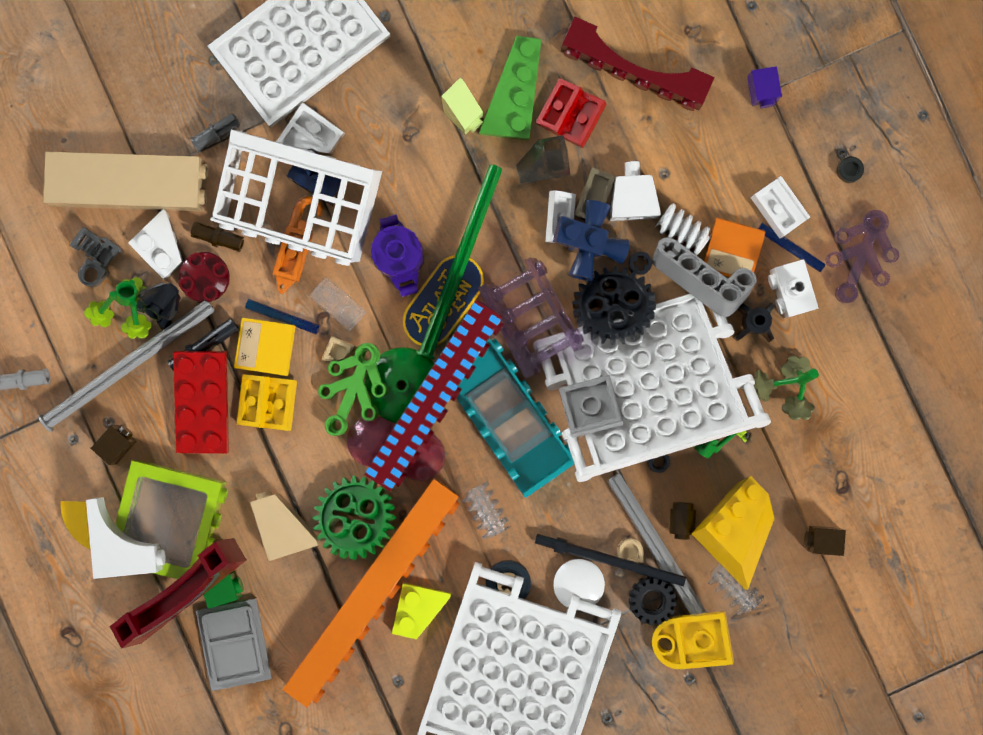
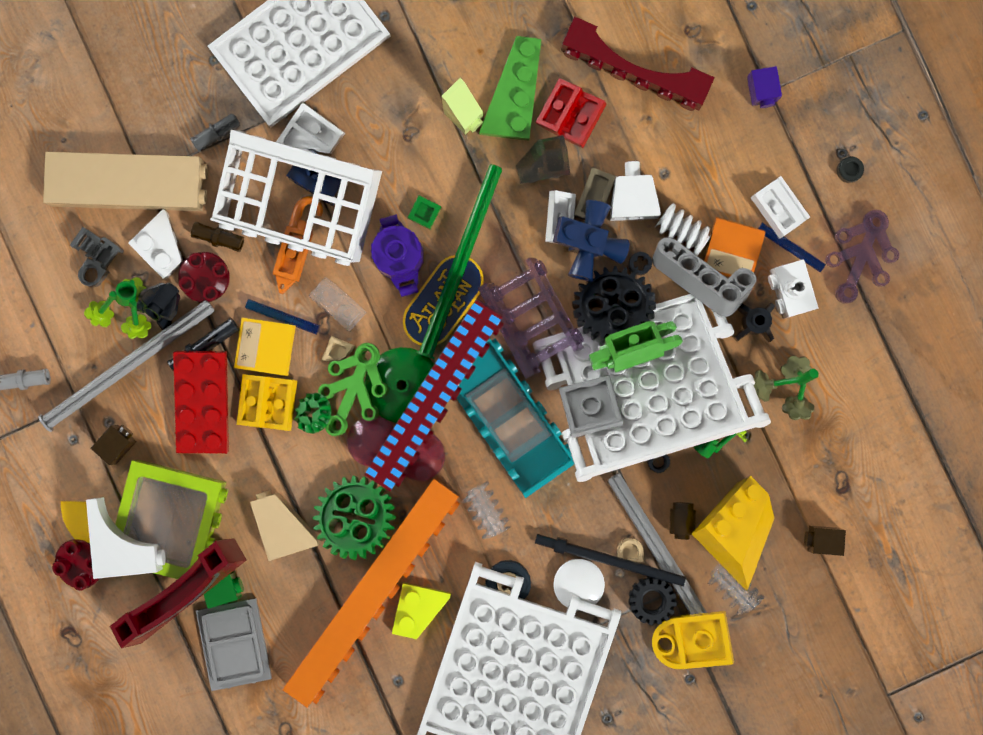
none -> dark red dish [52,539,100,591]
none -> green gear [294,393,331,434]
none -> green tile [408,195,442,230]
none -> bright green hinge [589,321,683,373]

